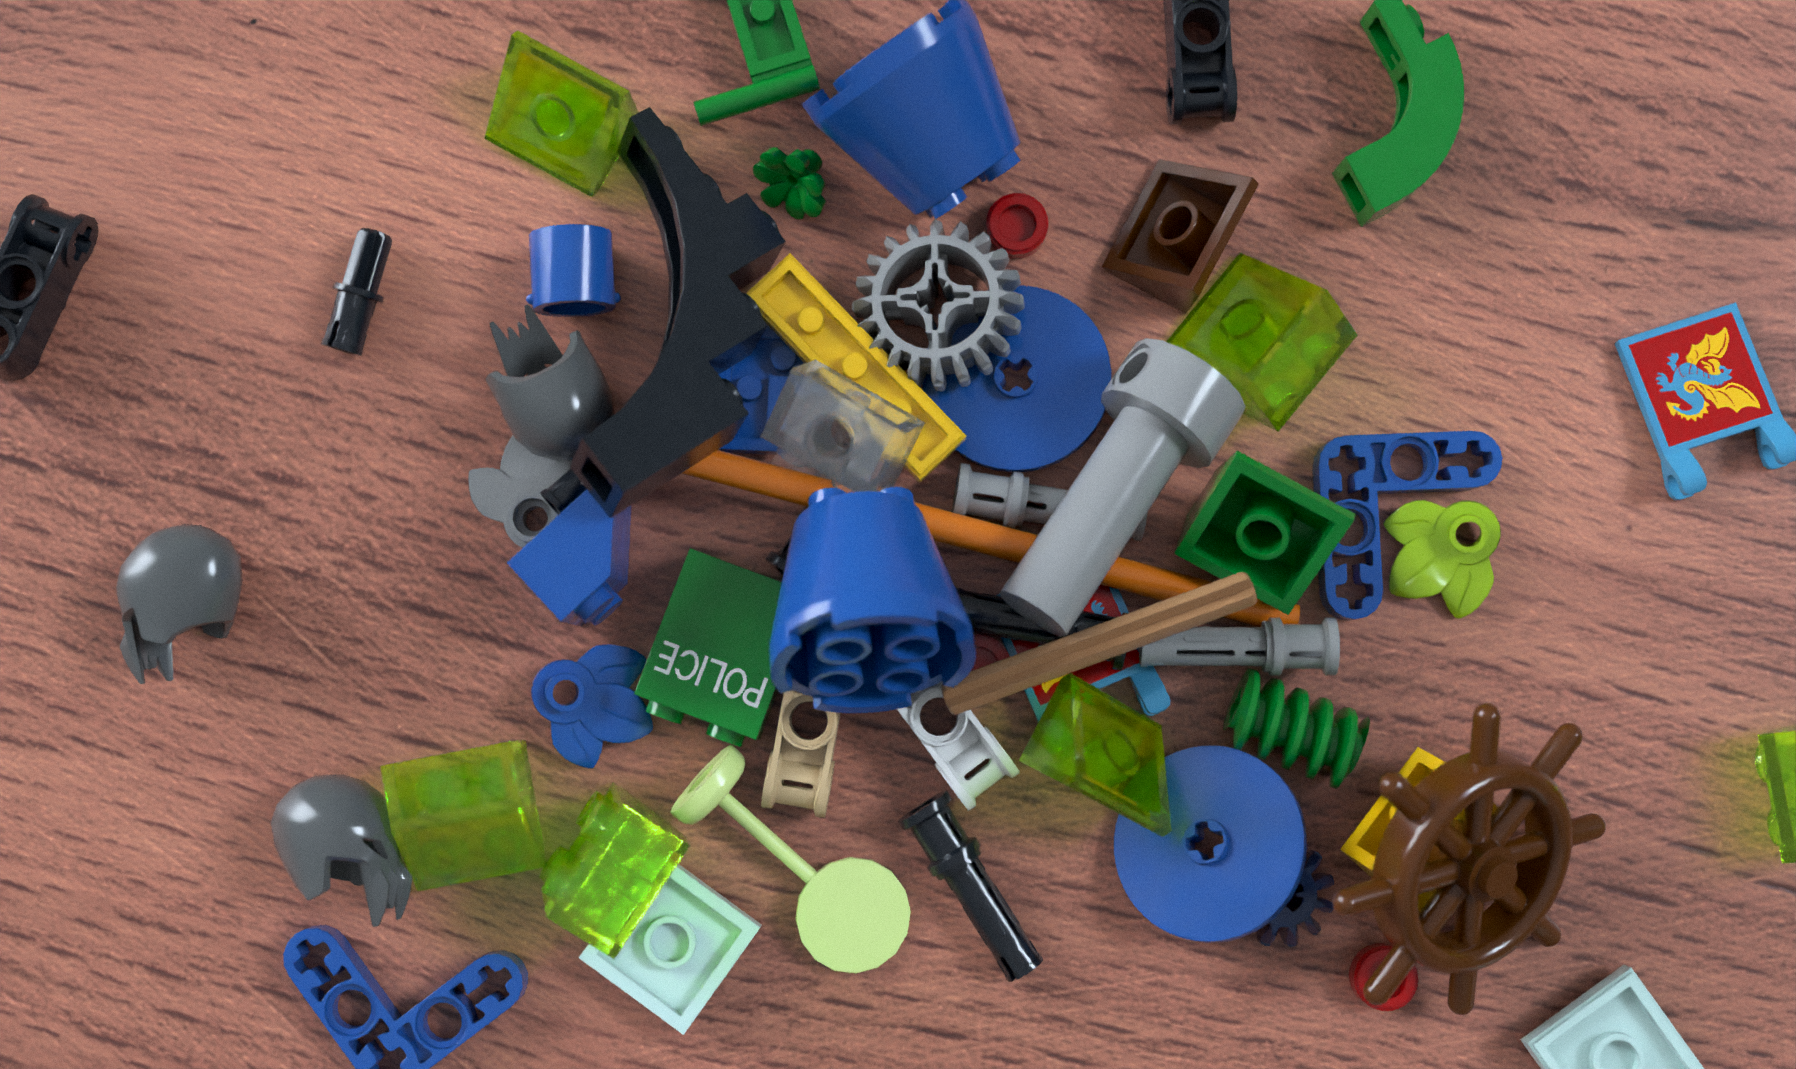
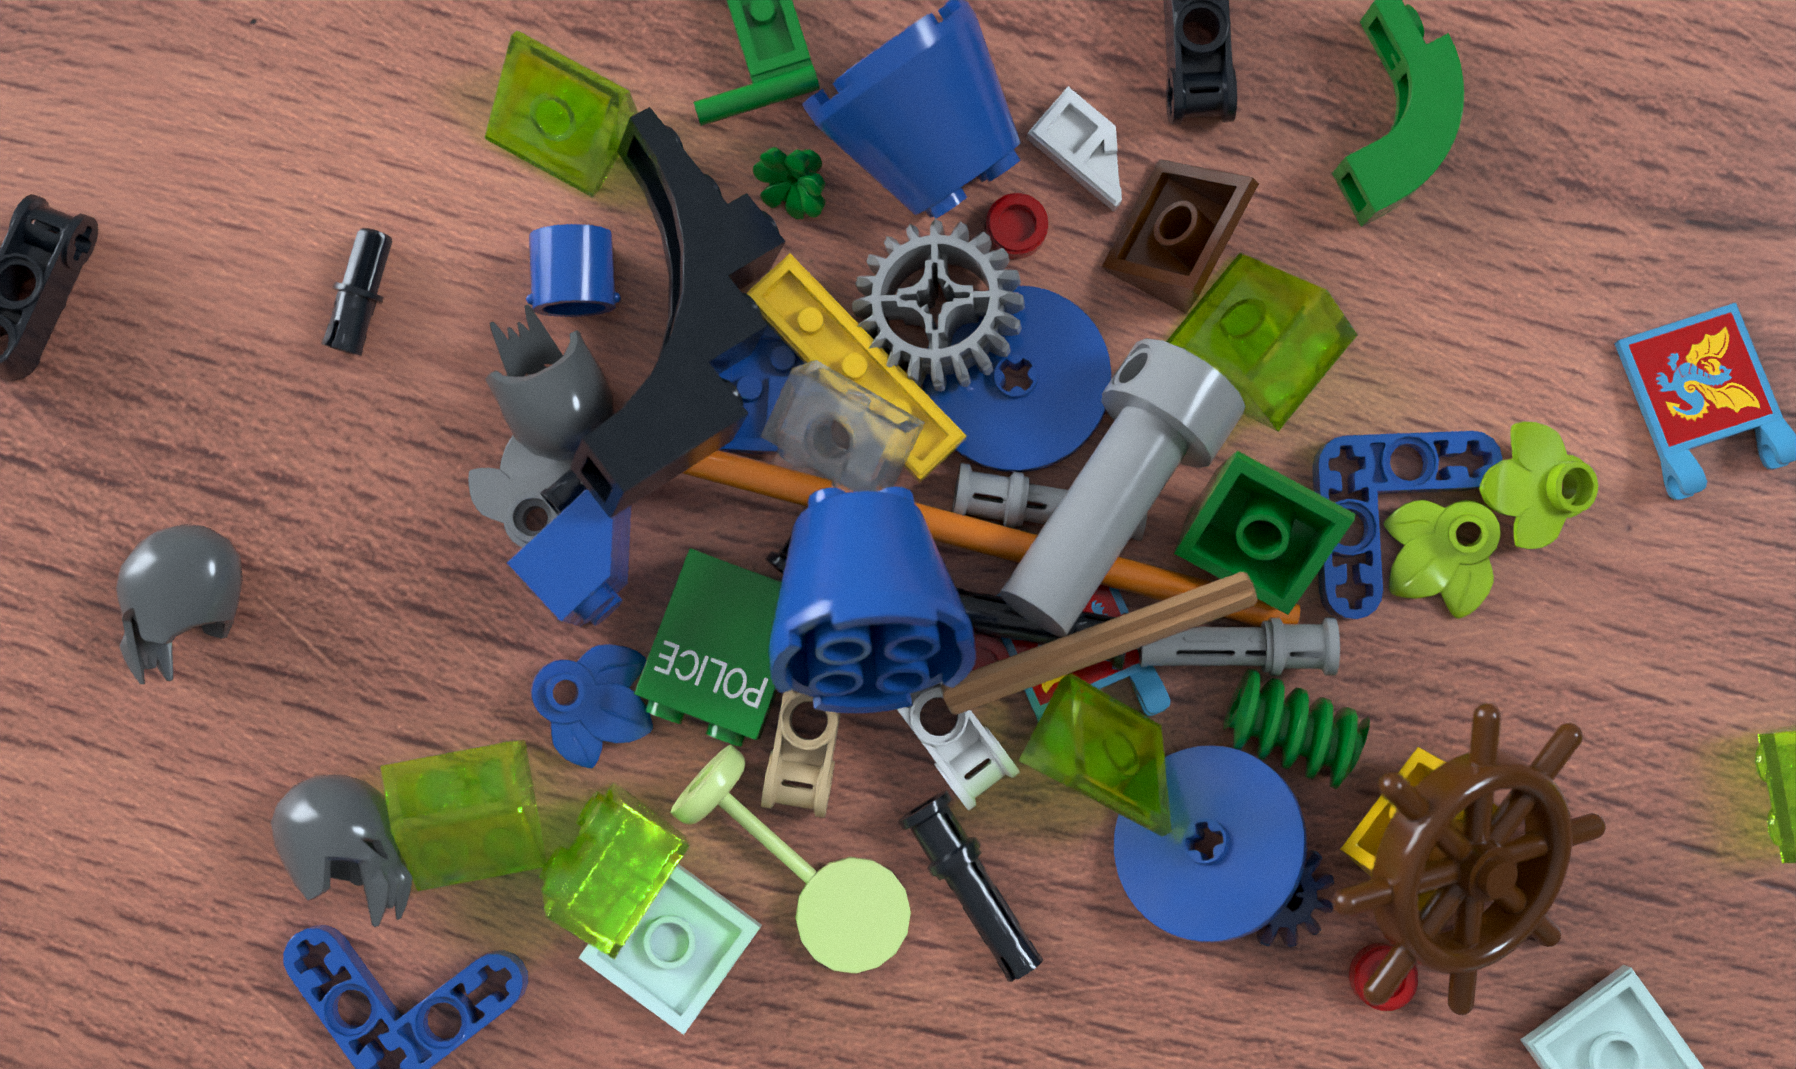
none -> white tile [1026,87,1122,212]
none -> lime plate [1480,421,1598,549]

